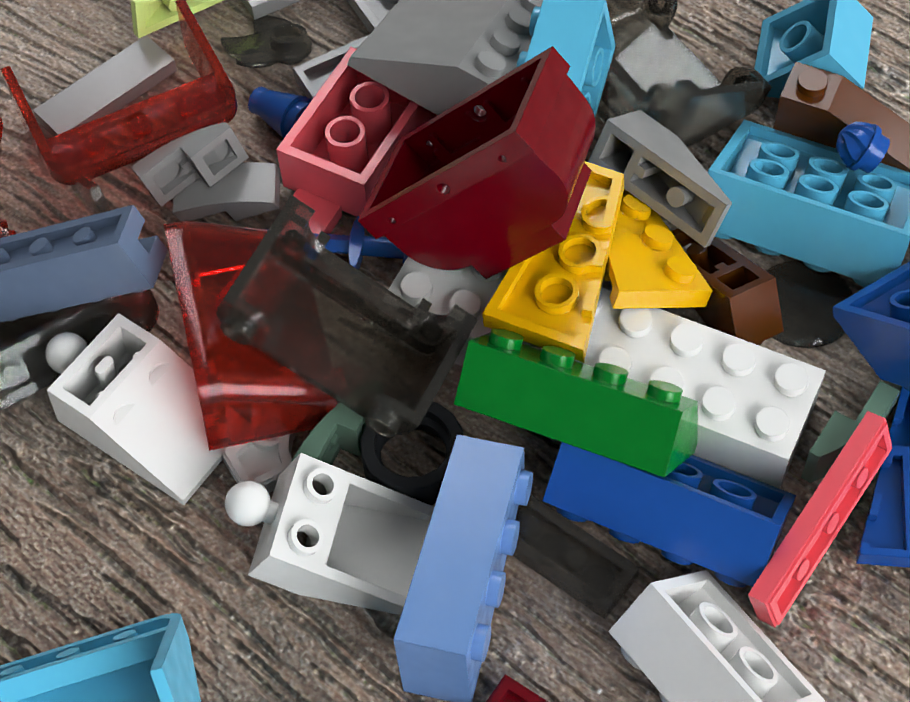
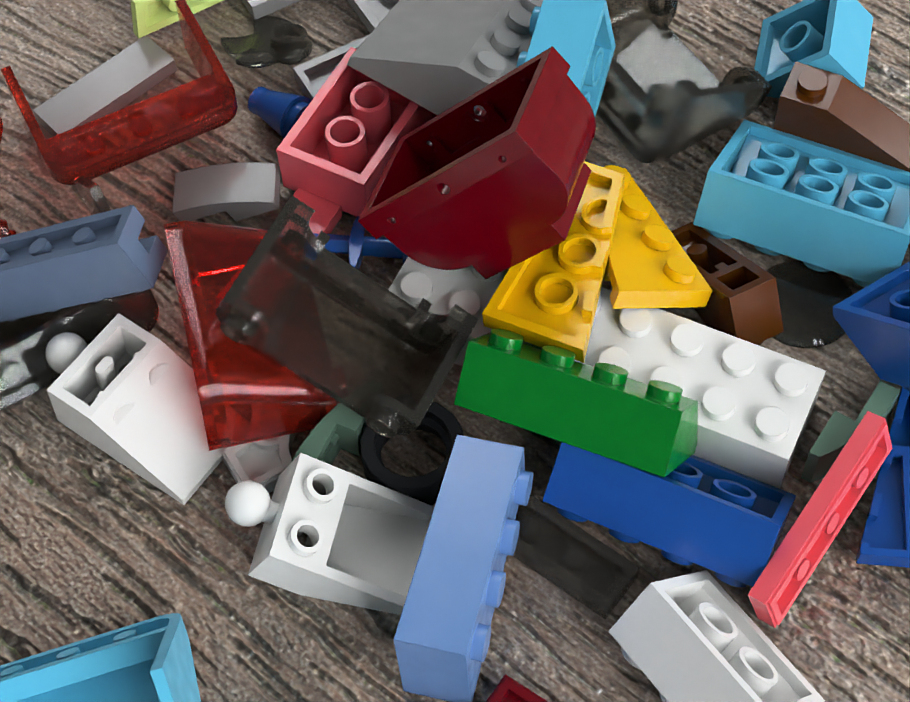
light grey slope [131,122,249,207] -> none
light grey slope [588,110,732,247] -> none
blue plate [836,121,890,173] -> none

